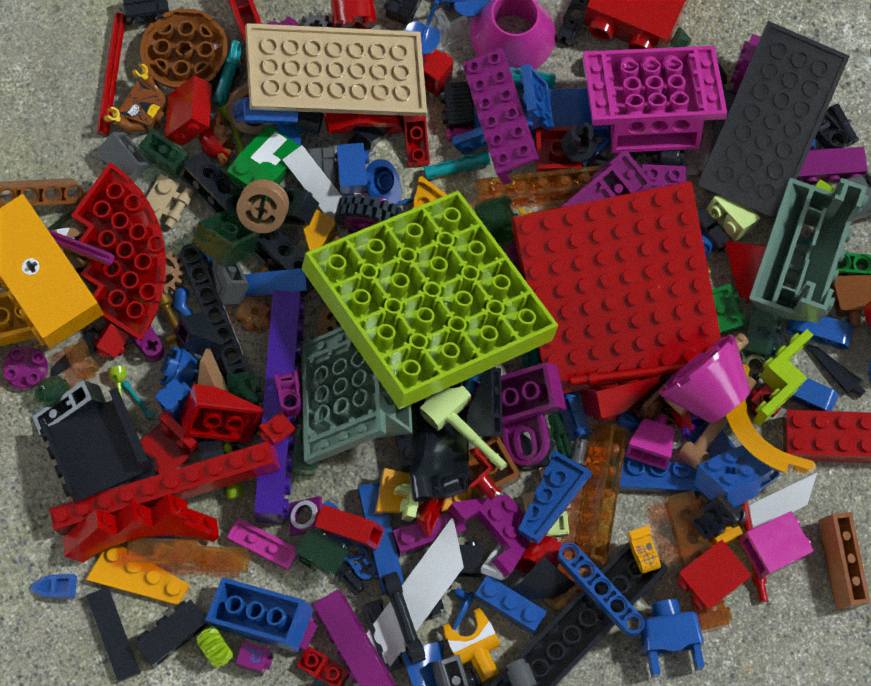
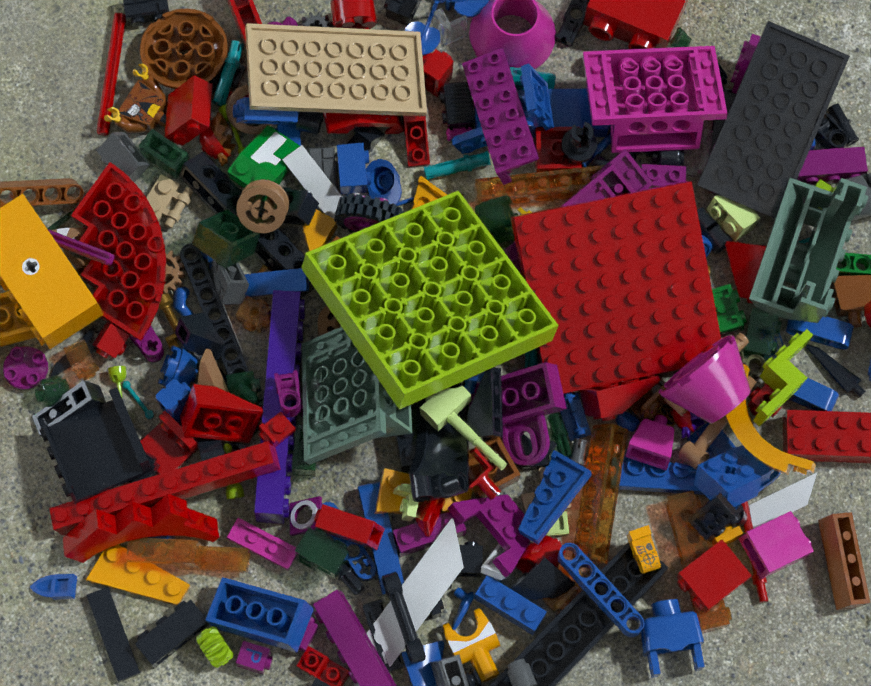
red bar [569,363,687,386] -> none

